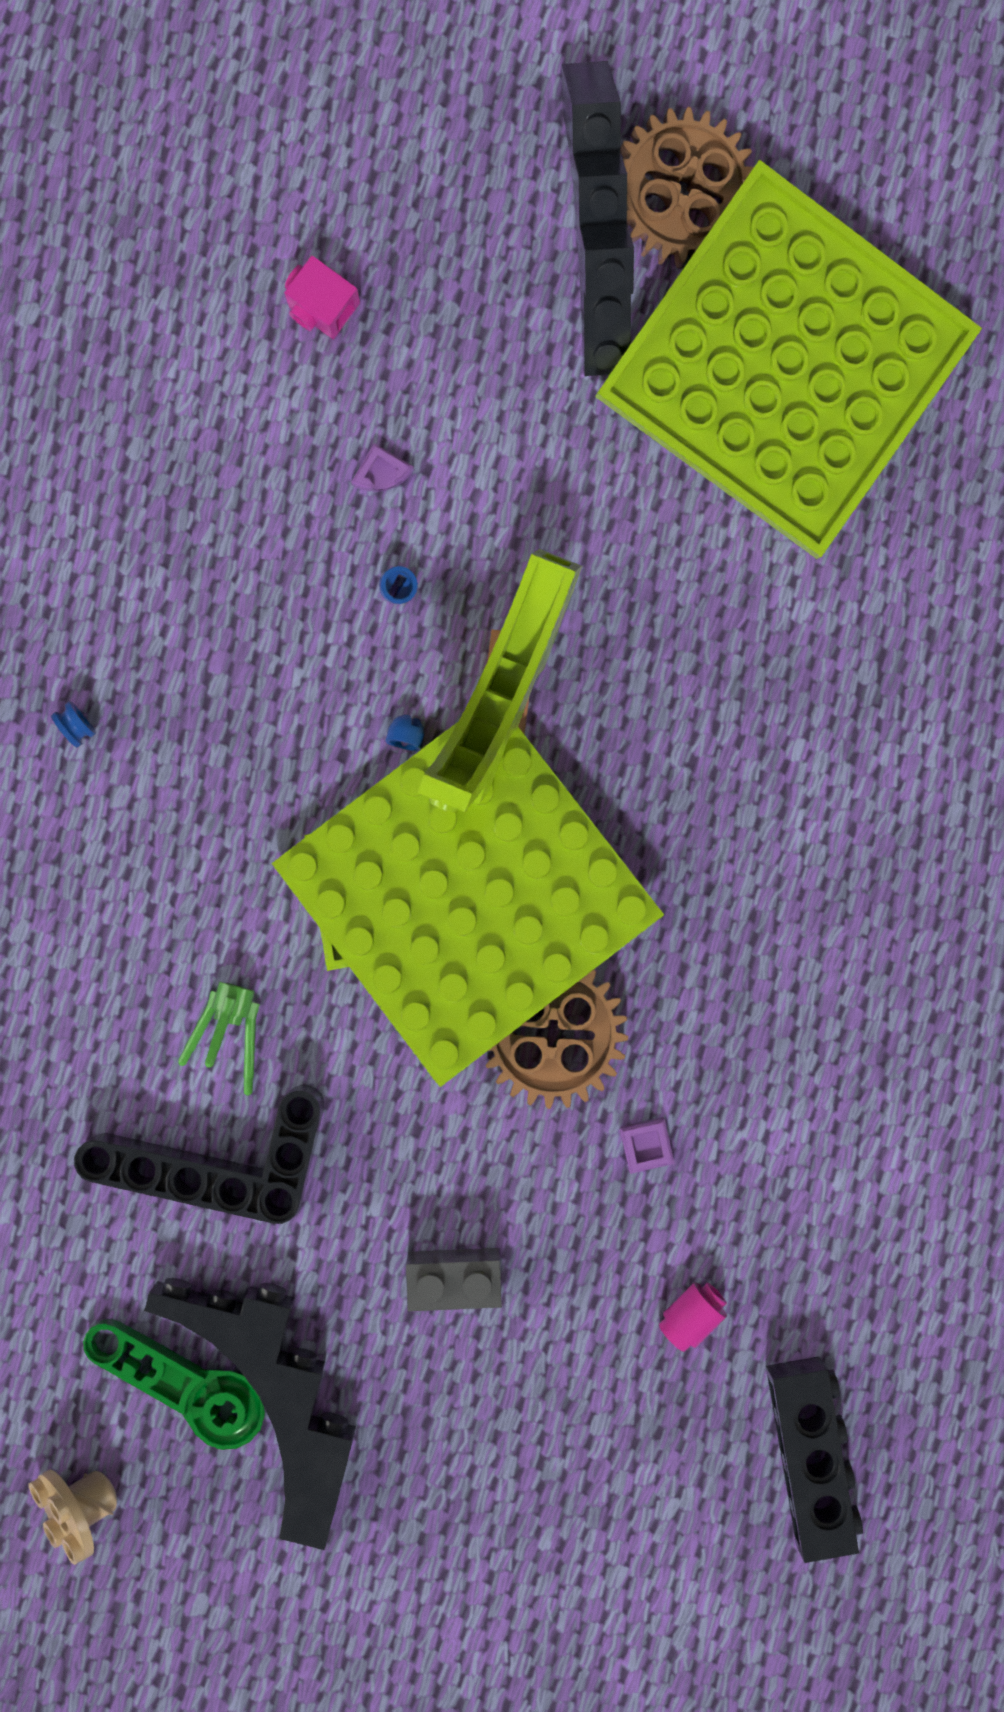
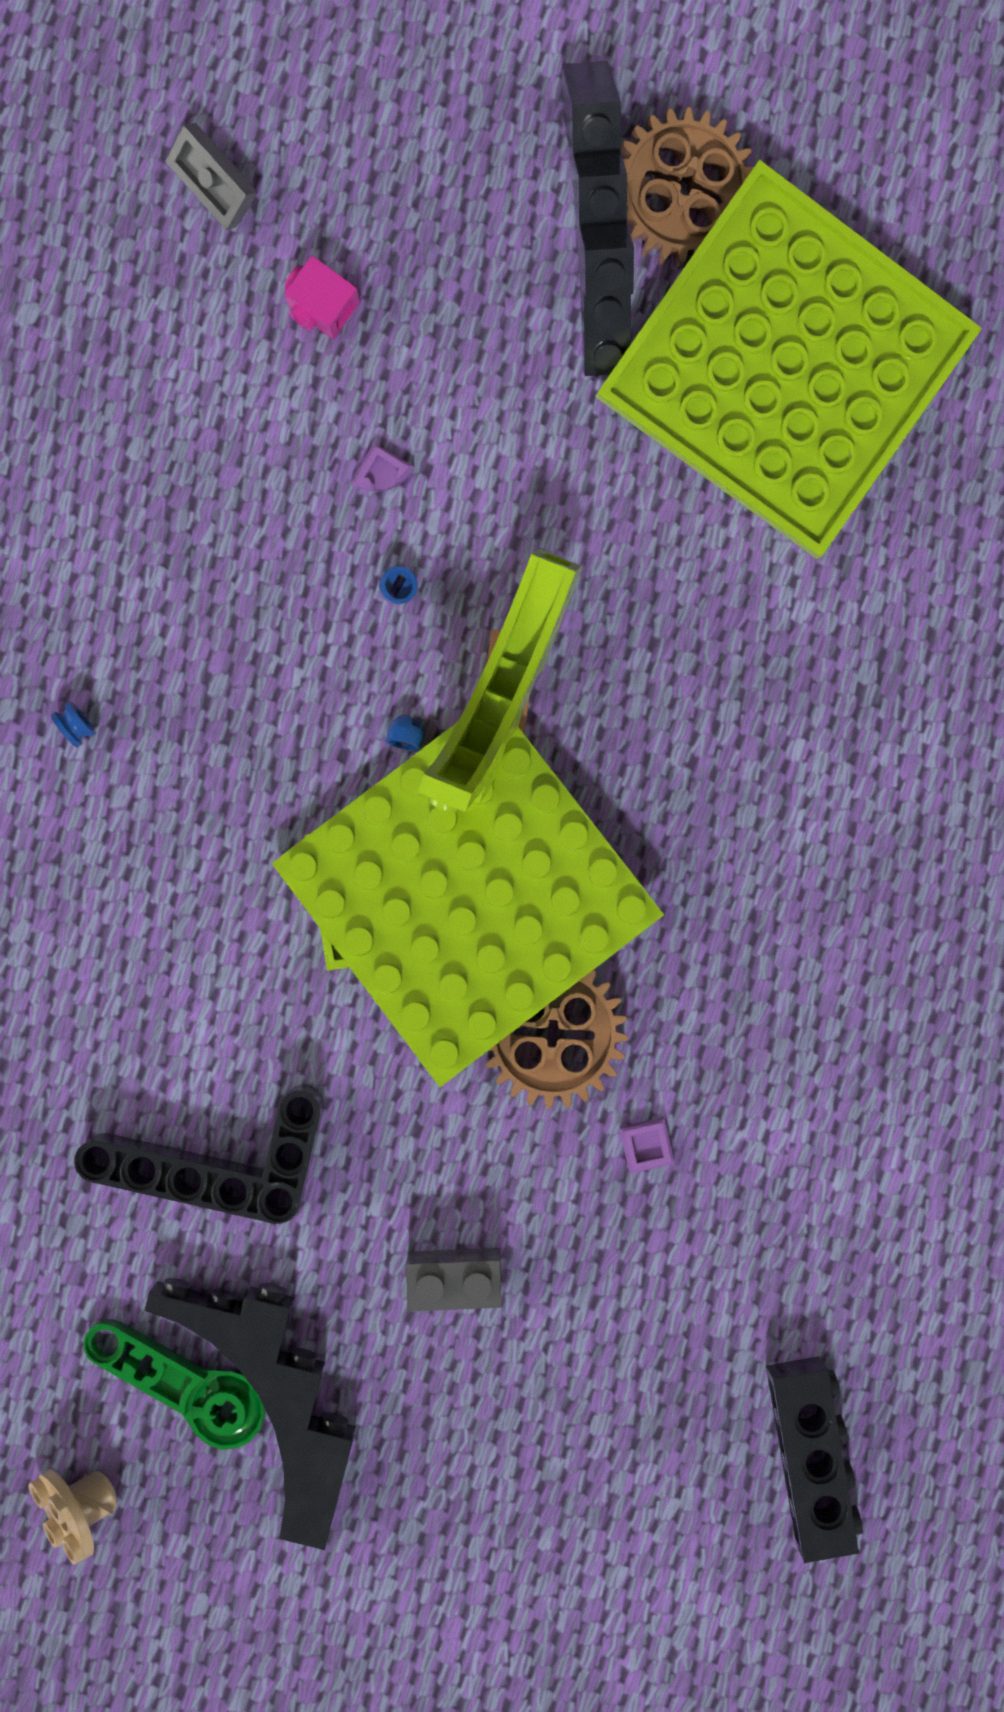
bright green plant [178,981,260,1096] -> none
dark pink brick [659,1282,727,1352] -> none
none -> dark grey plate [165,123,258,230]

